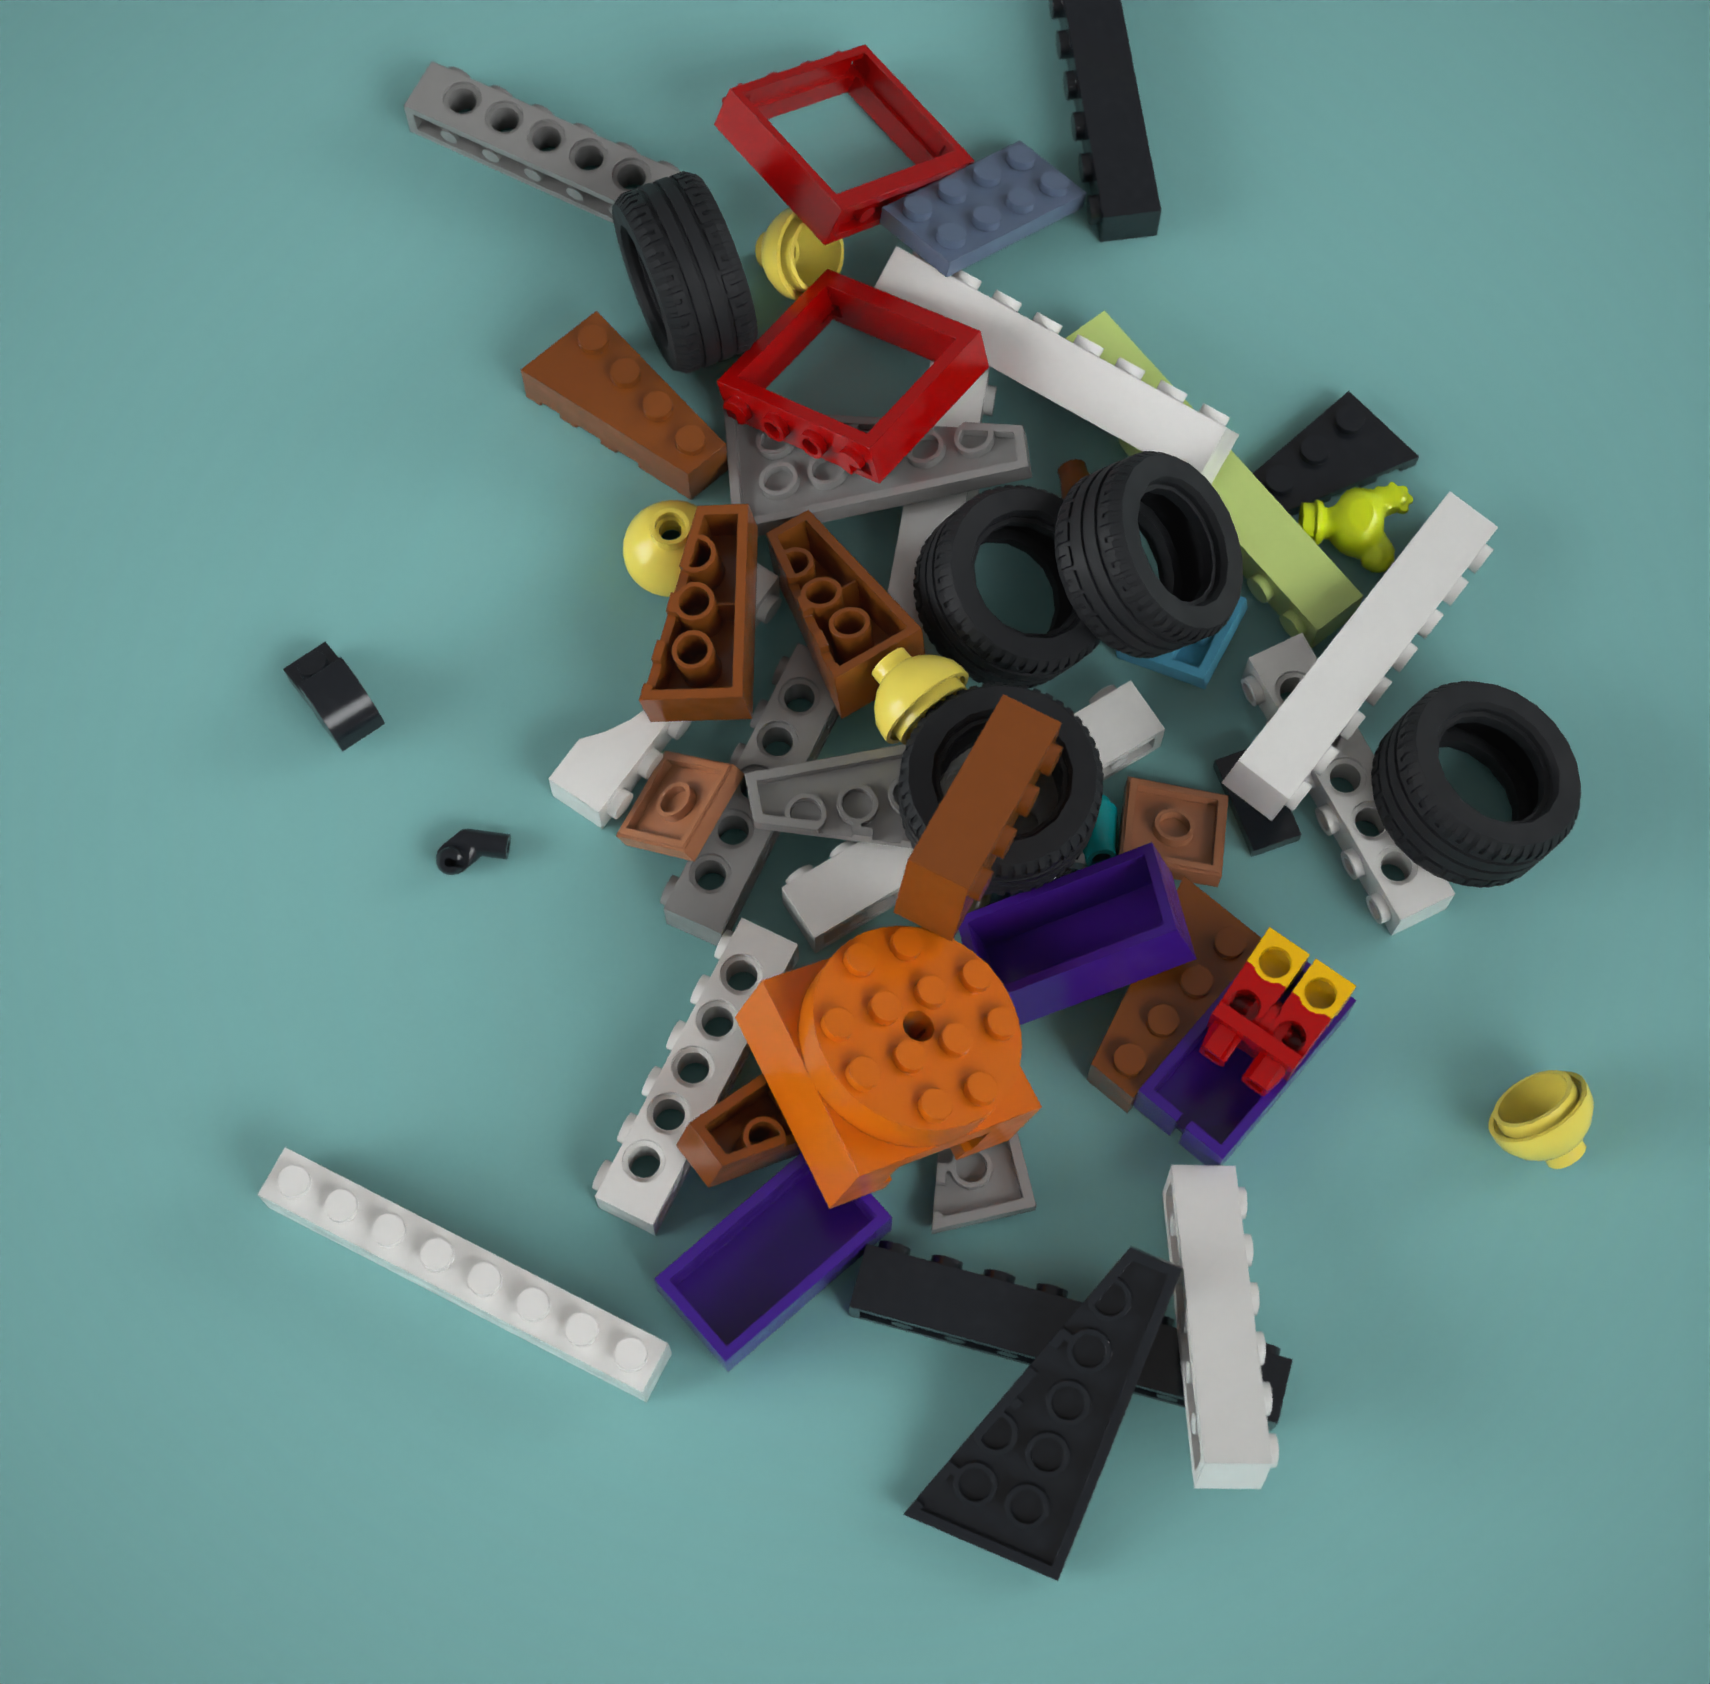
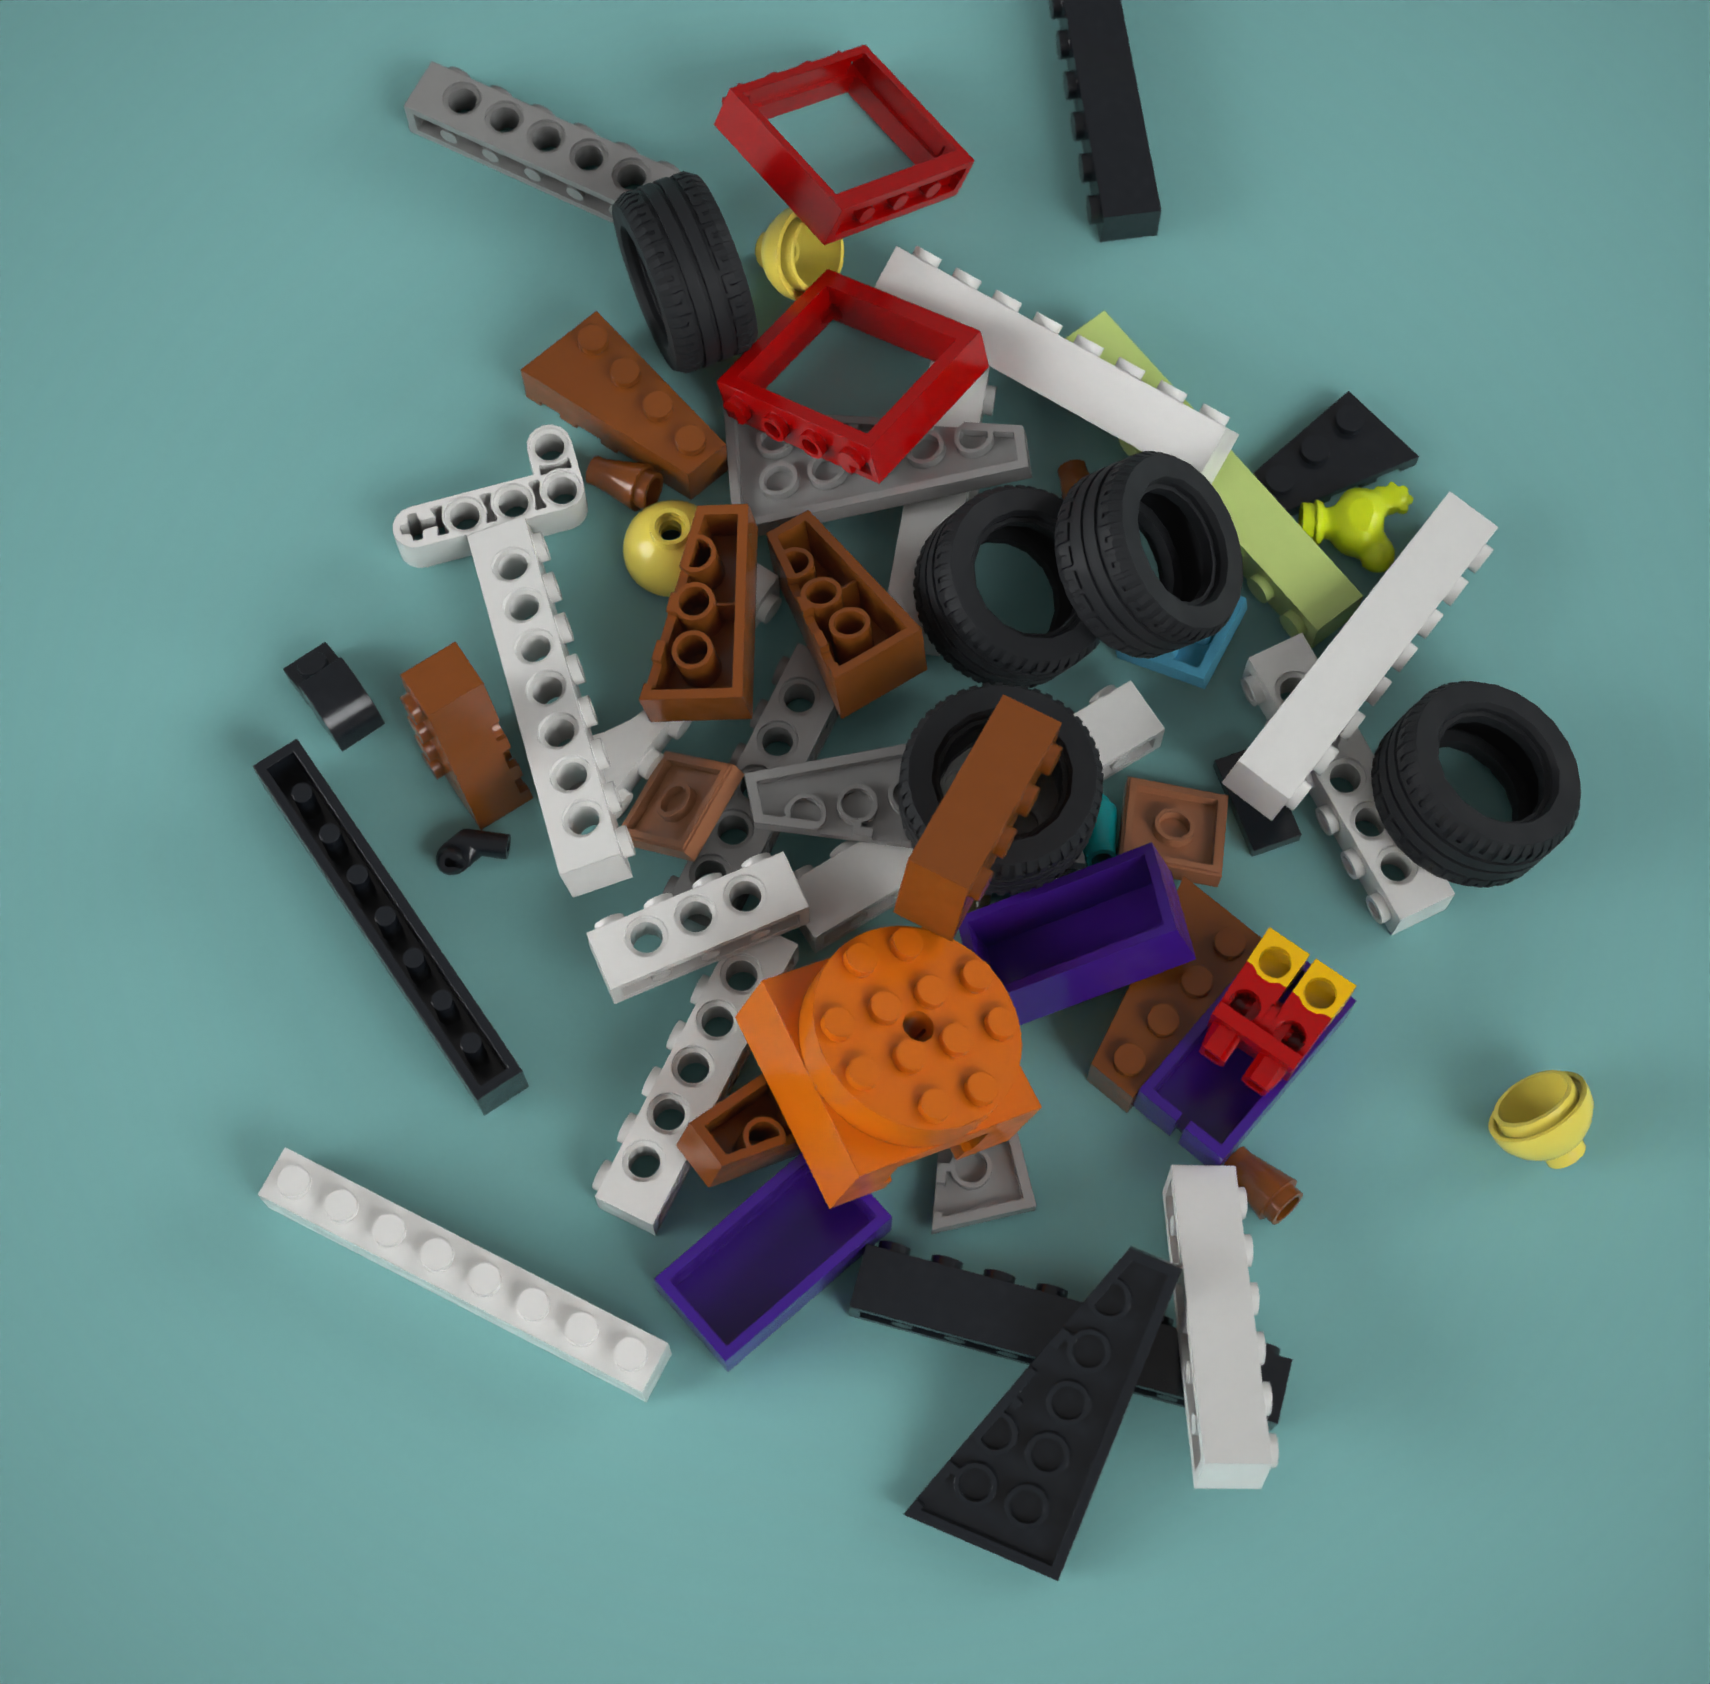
light yellow piece [872,647,969,745] -> none
sand blue plate [880,141,1087,278] -> none
none -> black brick [253,739,529,1116]
none -> white beam [393,425,588,568]
none -> dark orange wedge [400,641,533,830]
none -> white brick [467,516,636,898]
none -> dark orange cone [586,456,663,512]
none -> white brick [586,851,810,1004]
none -> dark orange cone [1223,1146,1303,1225]

